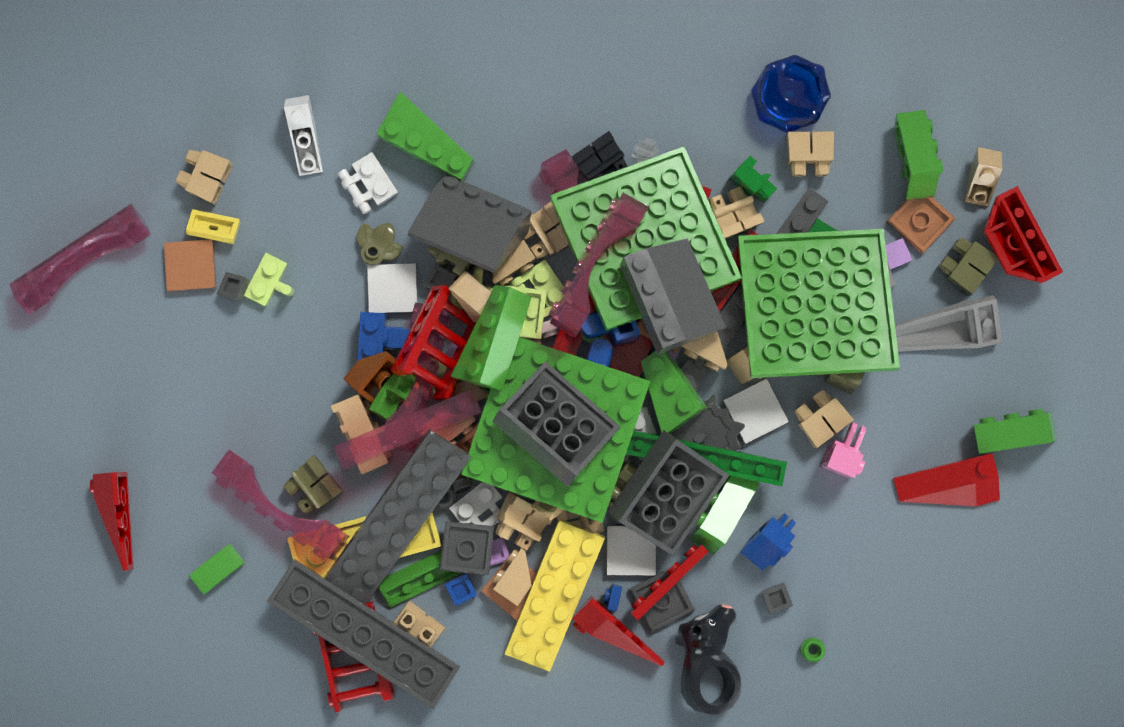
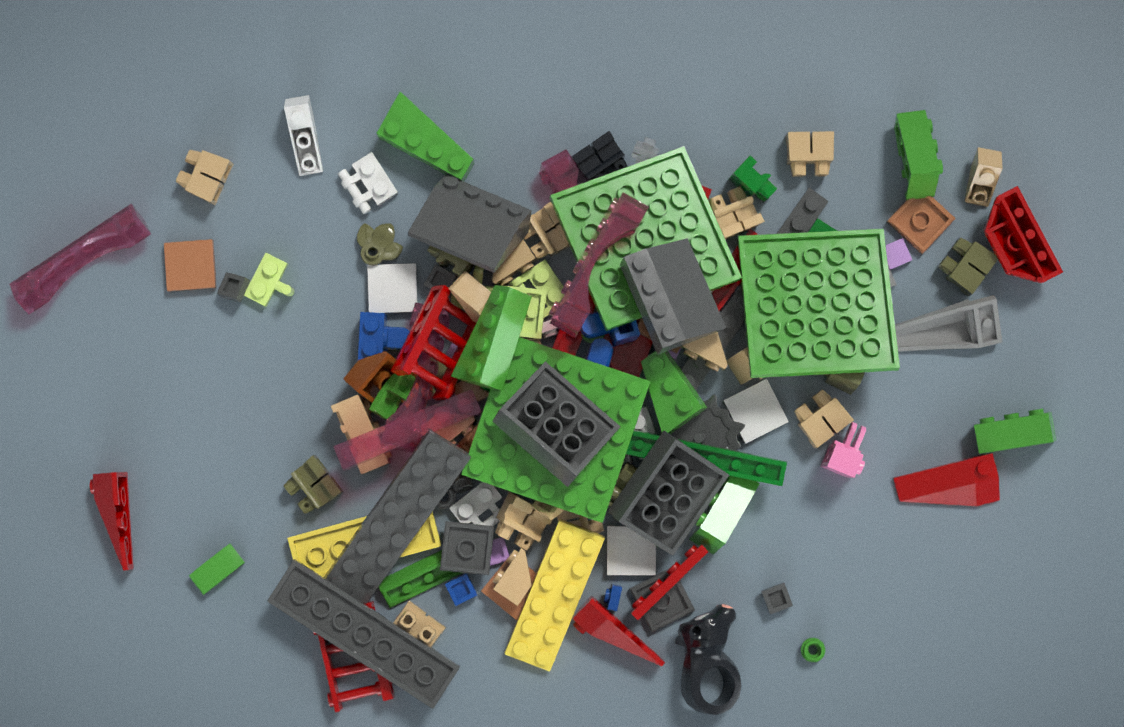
light yellow piece [186,209,240,244] -> none
clear pink arch [212,449,350,560] -> none
blue brick [740,513,796,571] -> none
clear blue piece [751,55,831,133] -> none

